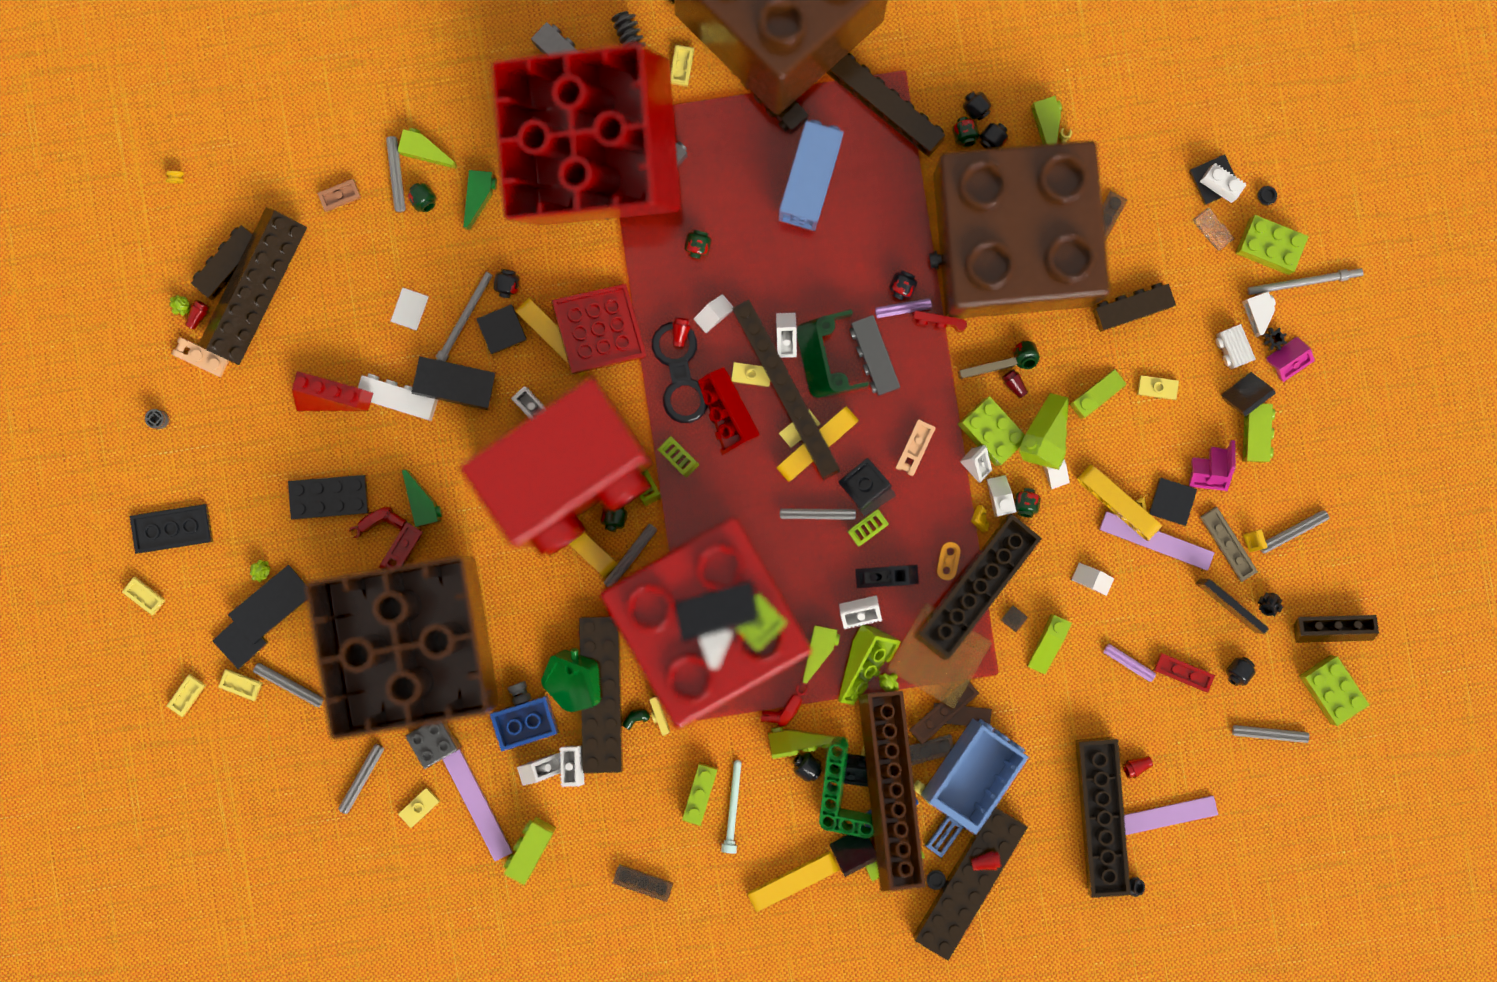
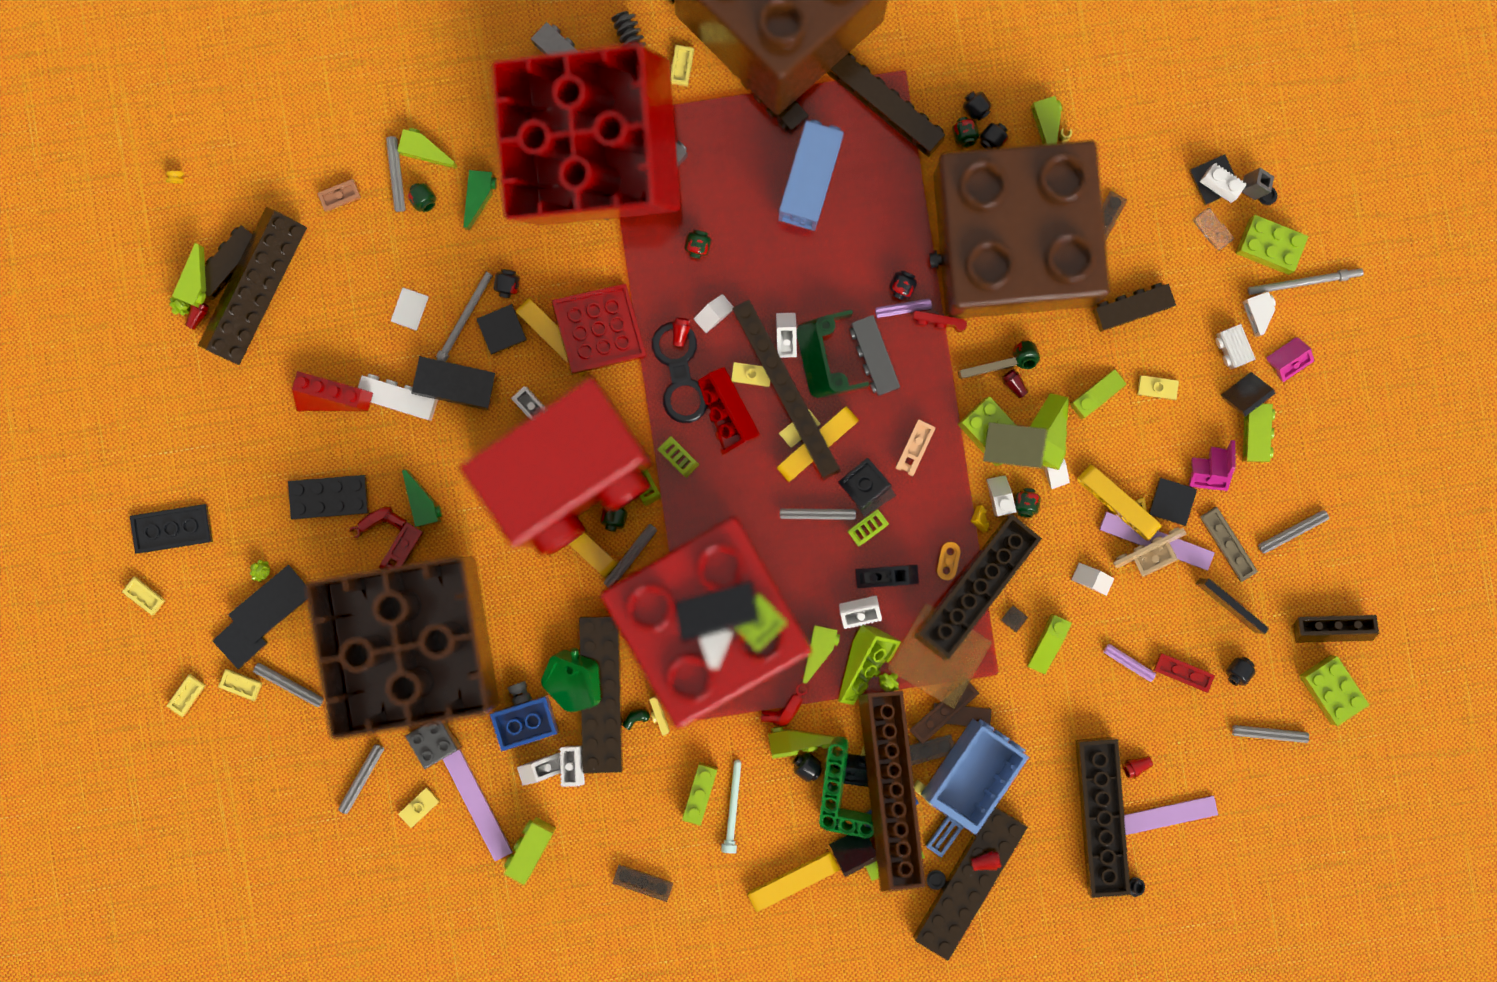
dark grey wheel [145,409,169,429] -> none
light nougat plate [171,337,229,377] -> none
white slope [960,445,992,483] -> none
yellow tile [1243,529,1268,553] -> none
black gear [1258,592,1283,617] -> none
black gear [1262,328,1287,351] -> none
none -> lime slope [172,243,206,308]
none -> olive tile [983,423,1048,469]
none -> tan bracket [1114,527,1187,577]
none -> flat silver brick [1242,168,1274,200]

